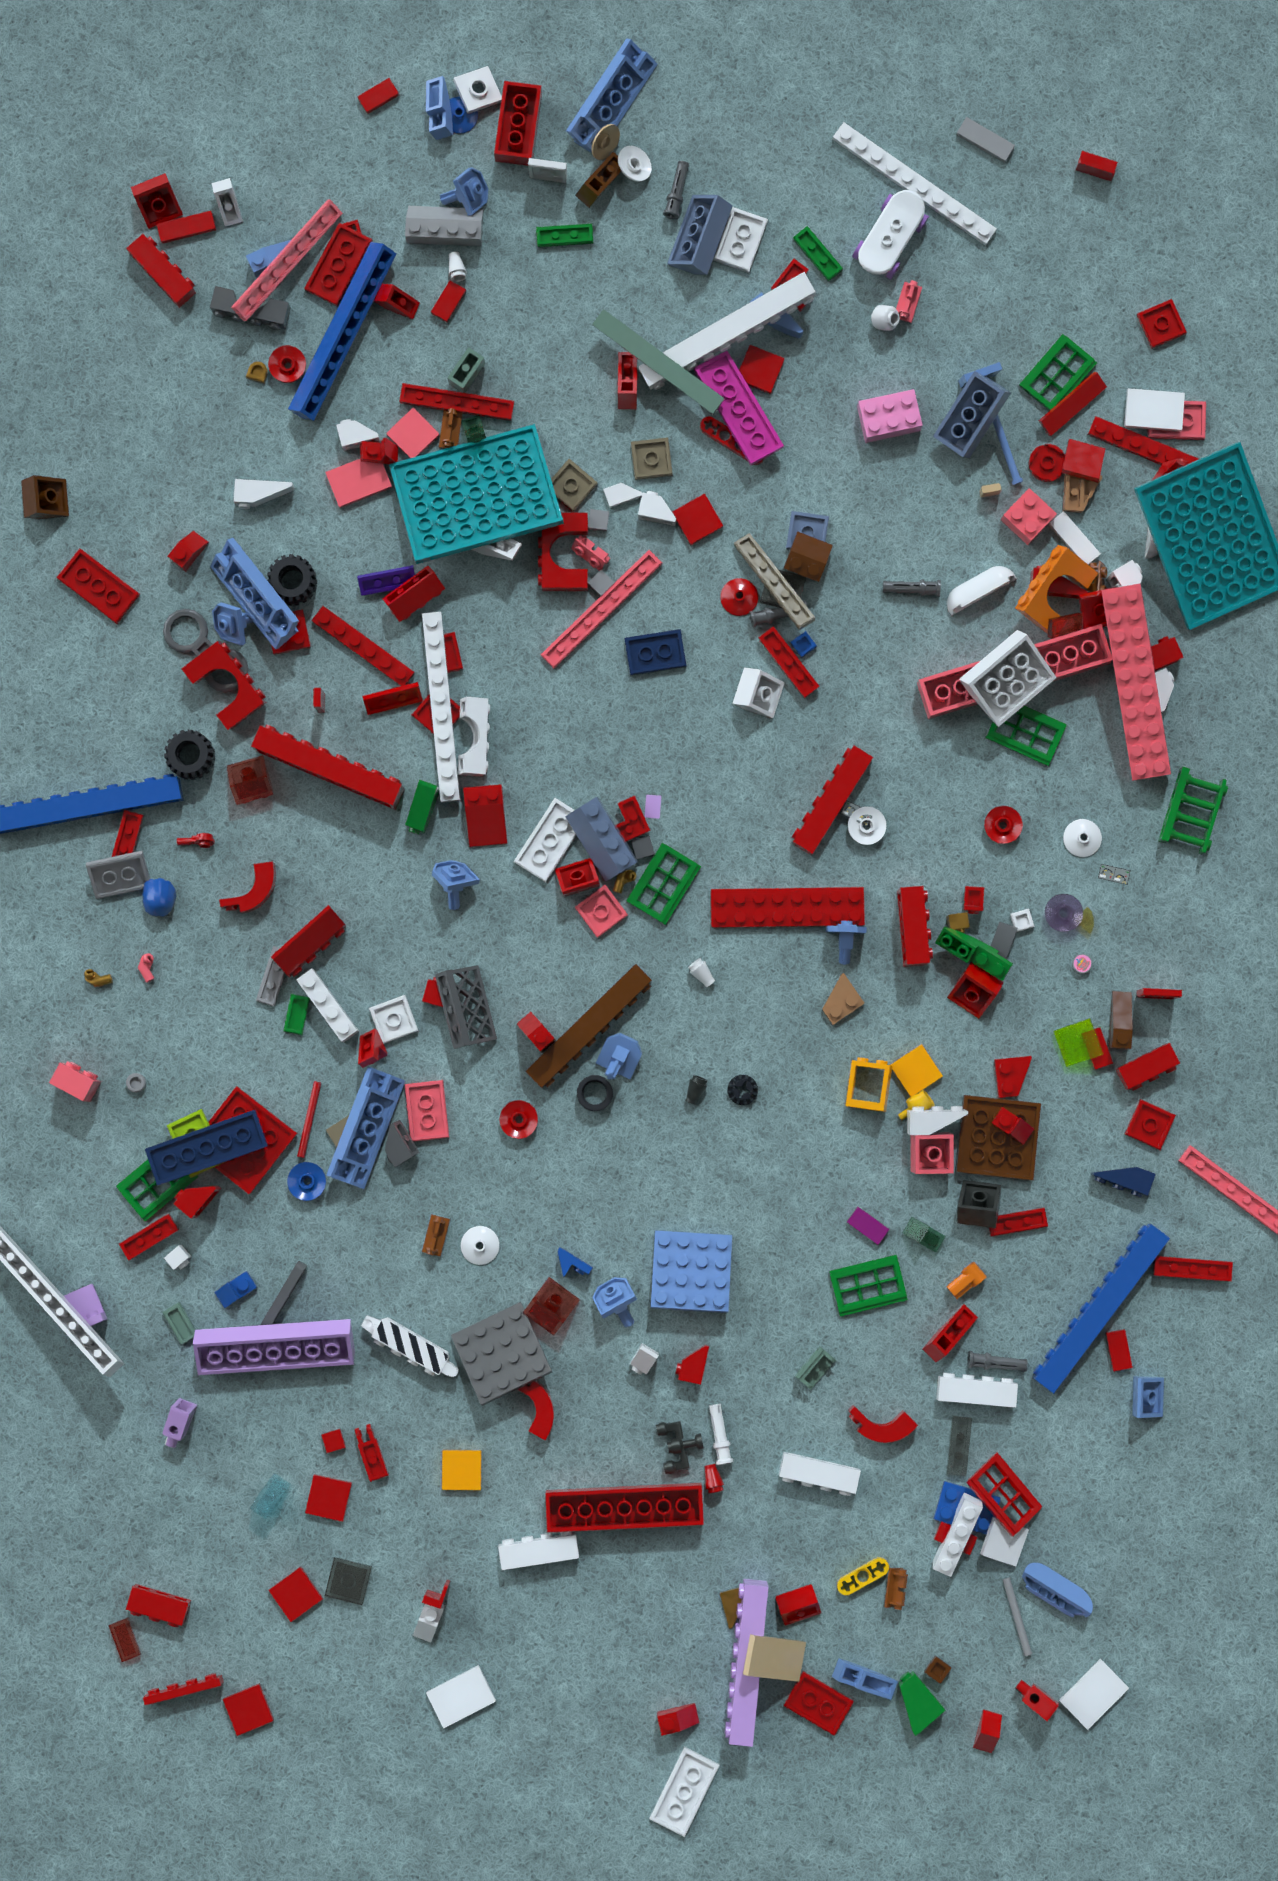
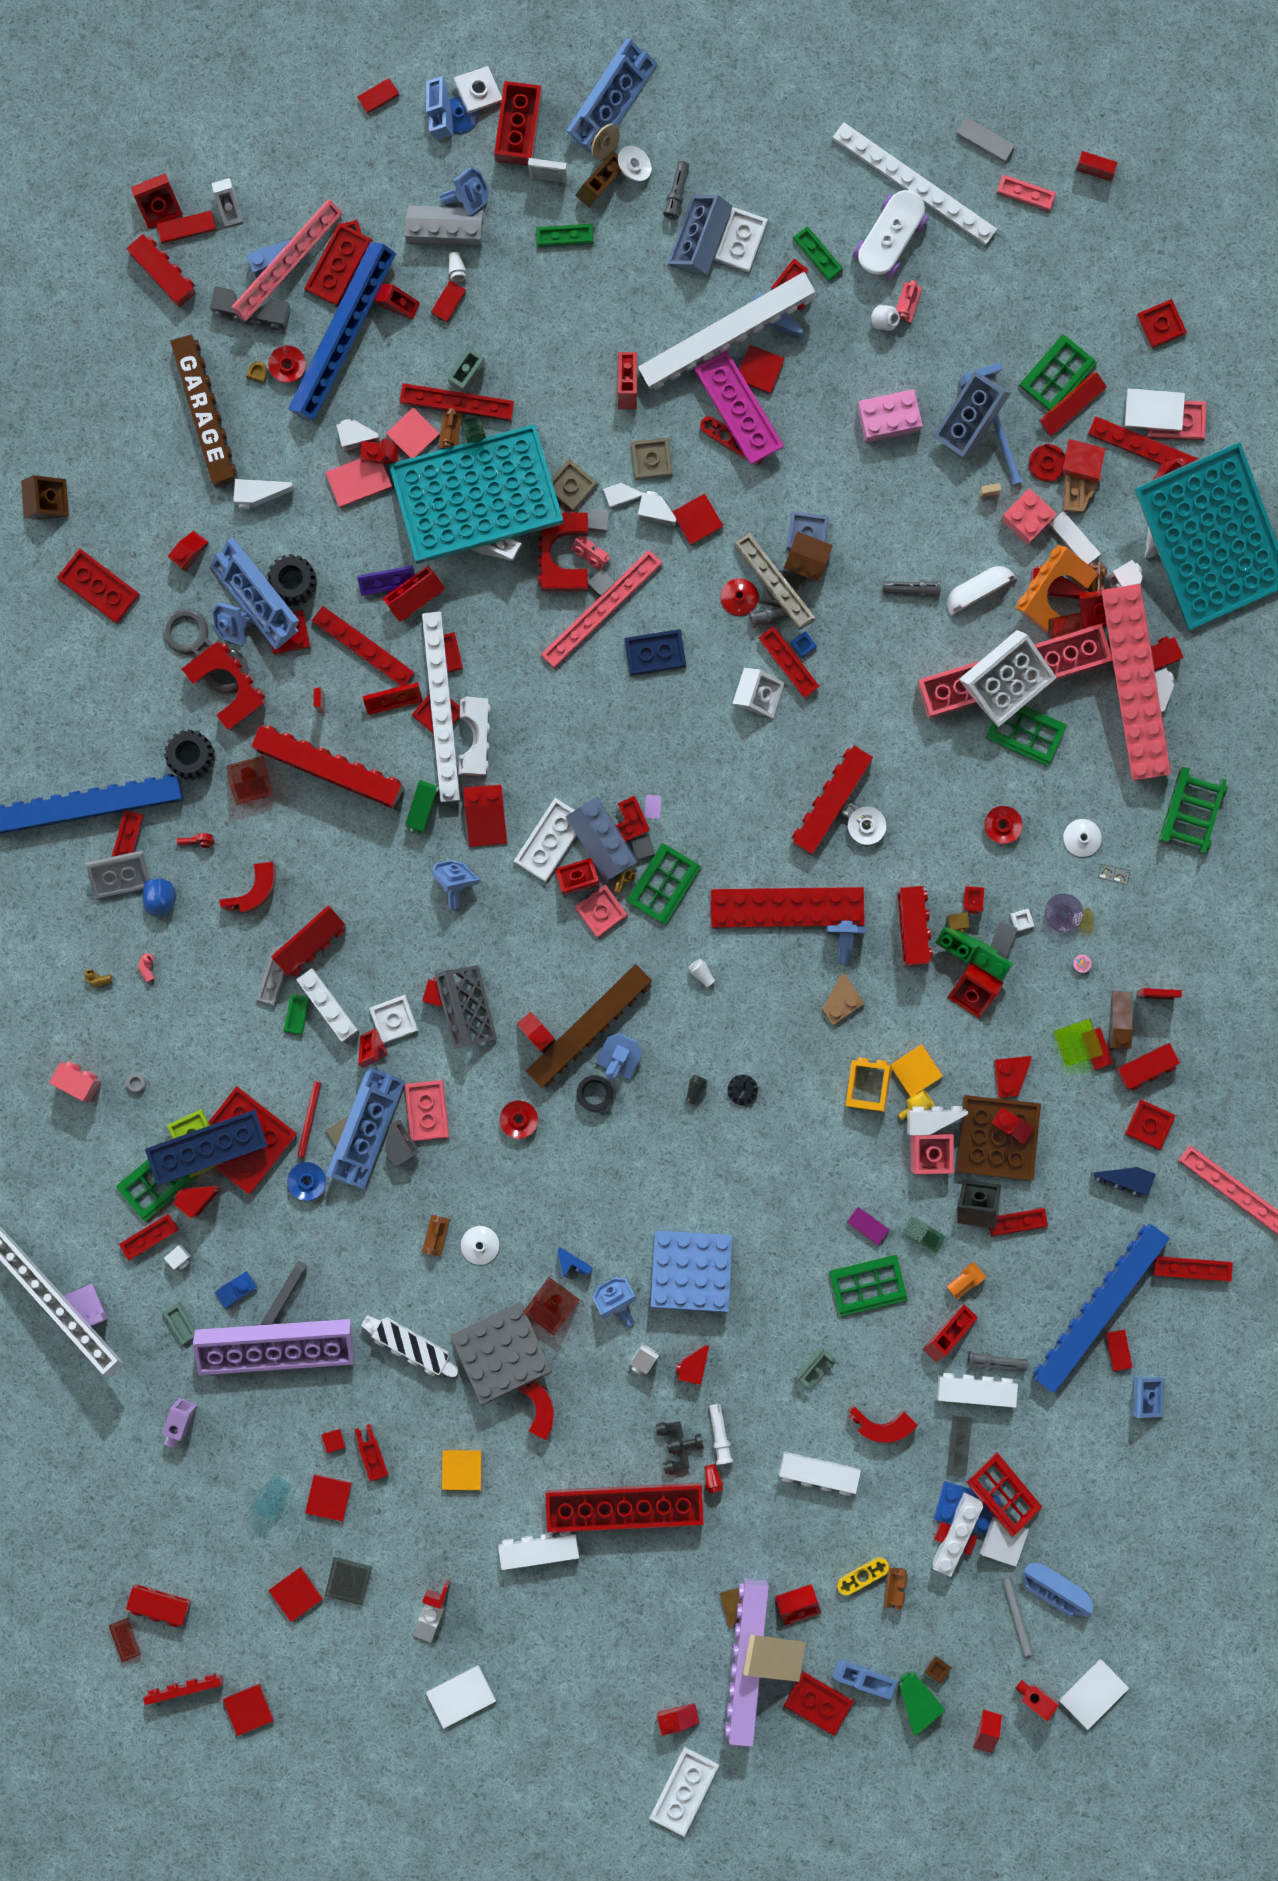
sand green tile [592,309,725,415] -> none
none -> reddish brown brick [170,334,238,487]
none -> coral tile [996,175,1056,212]

